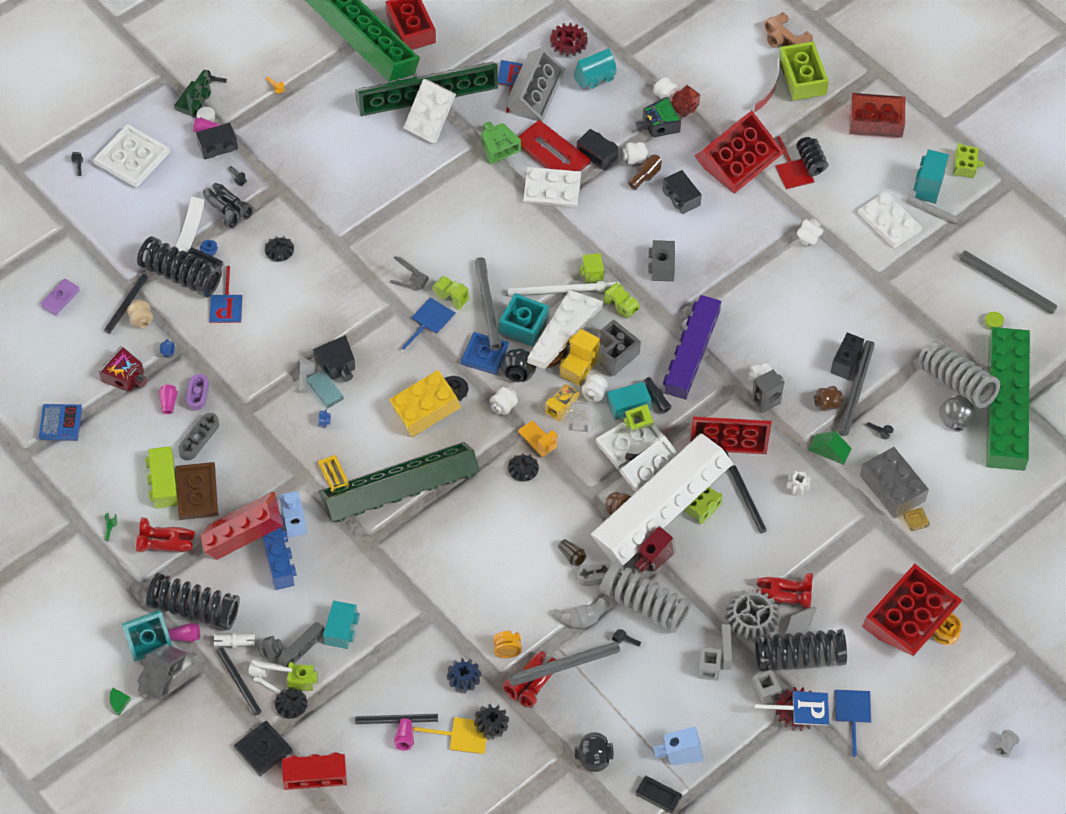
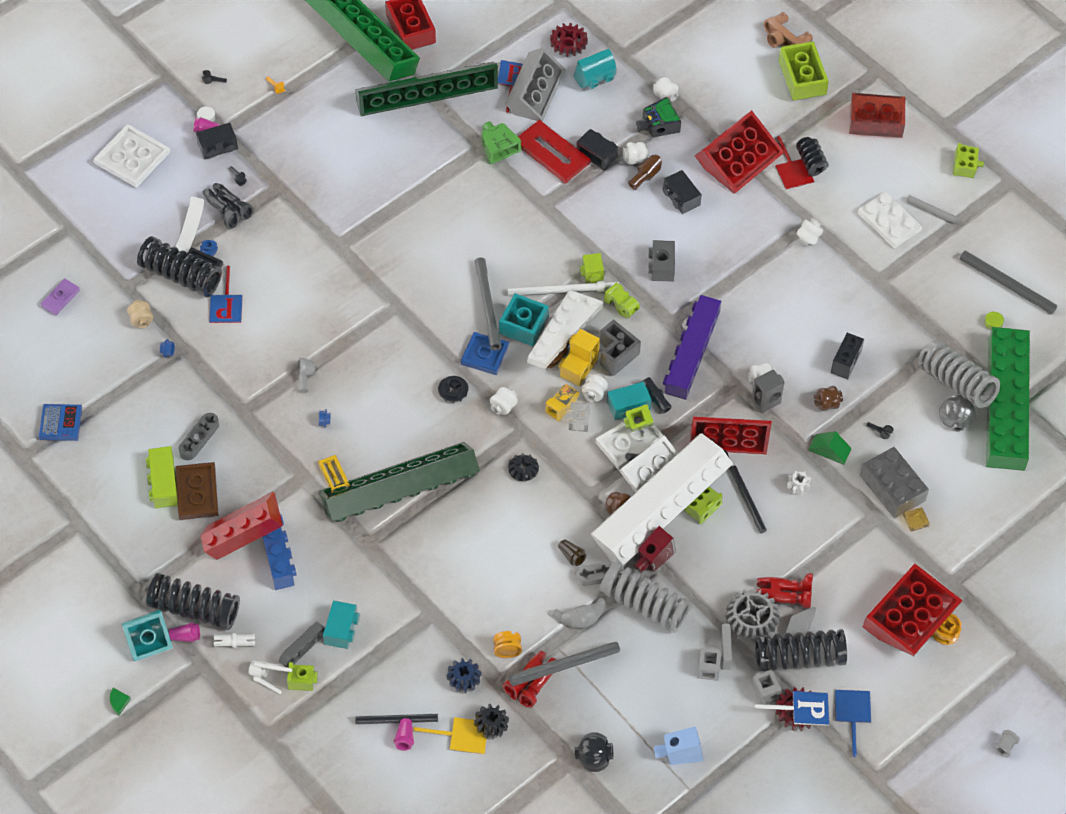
black hand [71,152,83,176] -> none
dark red torso [99,346,148,391] -> none
black bar [104,274,148,334] -> none
green hand [104,513,118,541] -> none
red piece [136,517,195,552] -> none
flat silver brick [137,644,187,700] -> none
dark pink cone [159,385,178,414] -> none
dark green bracket [174,69,211,117] -> none
medium lavender plate [186,374,209,410] -> none
black bar [216,647,262,716] -> none
black tile [234,720,293,777] -> none
dark grey gear [257,636,284,661] -> none
black gear [265,236,294,262] -> none
black gear [274,687,308,719] -> none
light blue torso [279,491,307,538] -> none
red brick [282,752,347,790] -> none
clear light blue tile [307,370,344,409] -> none
black torso [313,335,355,382] -> none
yellow brick [389,370,461,437] -> none
flat silver plant [390,256,429,291] -> none
blue piece [402,297,456,350] -> none
white plate [403,79,456,143] -> none
lime leg [432,276,469,310] -> none
black plant [501,349,537,383] -> none
light orange bracket [518,421,558,457] -> none
white plate [523,167,581,208] -> none
black hand [612,629,641,646] -> none
black tile [635,775,682,814] -> none
clear red brick [672,85,700,117] -> none
red sticker [754,57,780,112] -> none
dark grey axle [838,340,875,436] -> none
teal brick [913,149,949,204] -> none

